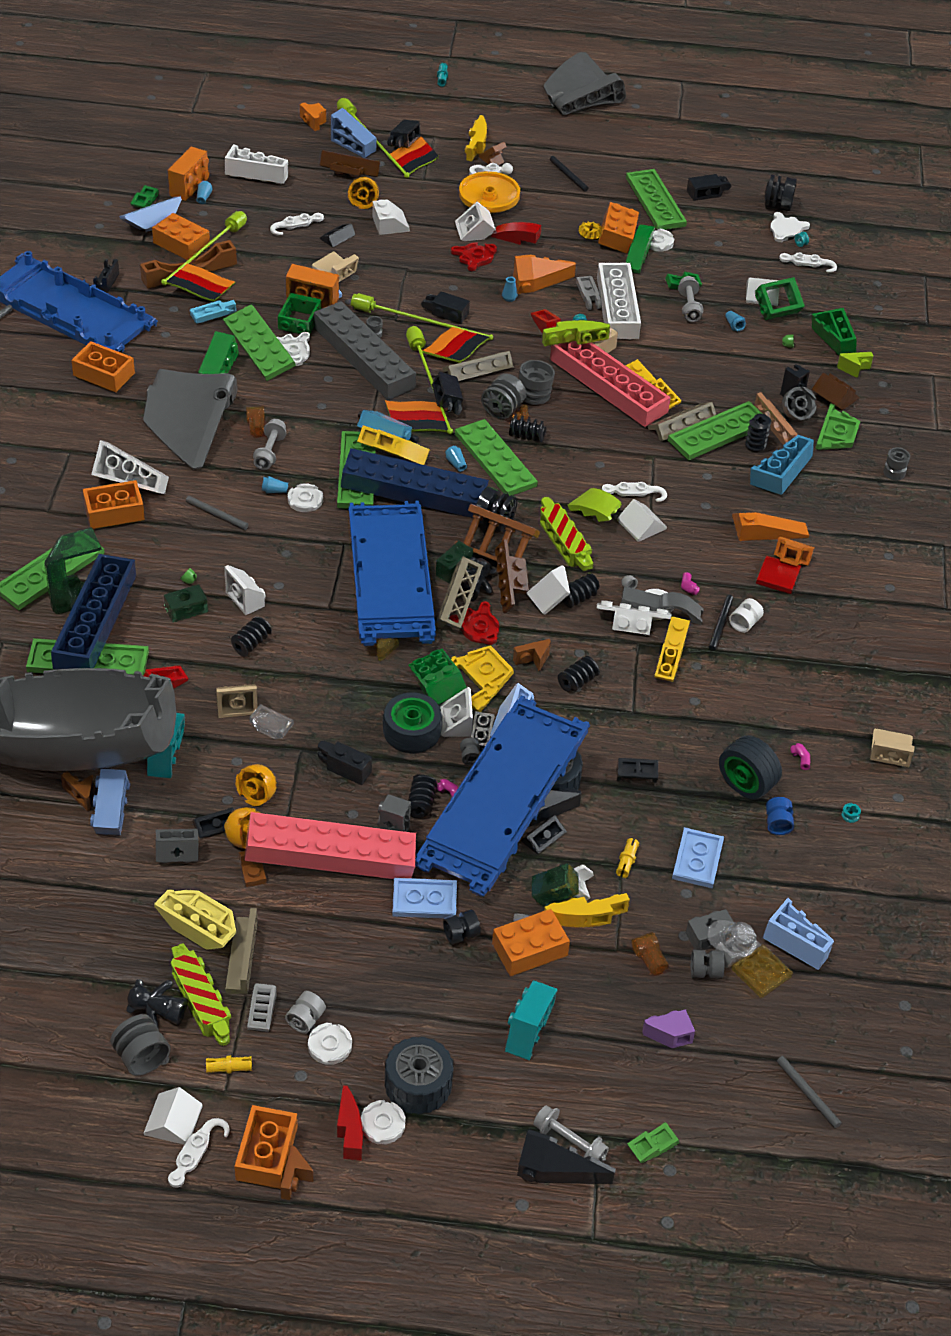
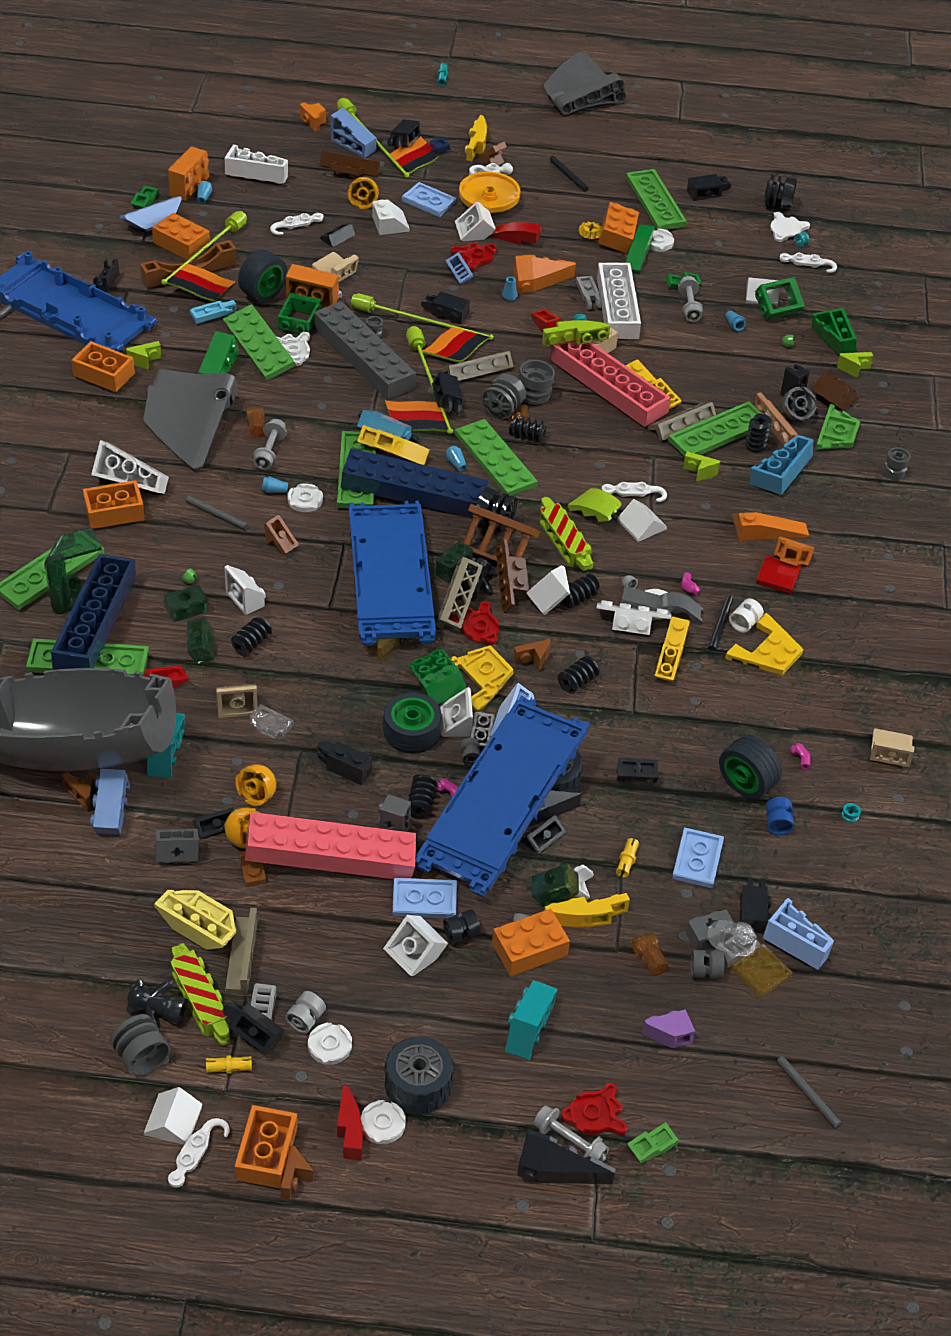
none -> lime slope [126,341,162,369]
none -> clear green brick [187,617,214,665]
none -> black hinge [222,1001,285,1054]
none -> black wheel [238,249,288,303]
none -> dark orange slope [264,514,299,555]
none -> white slope [383,915,448,976]
none -> light blue tile [402,182,457,217]
none -> dark blue plate [430,137,450,153]
none -> medium blue slope [445,252,474,285]
none -> red tile [561,1083,628,1136]
none -> lime slope [683,452,720,482]
none -> yellow wing [725,613,804,675]
none -> black hinge [739,877,771,934]

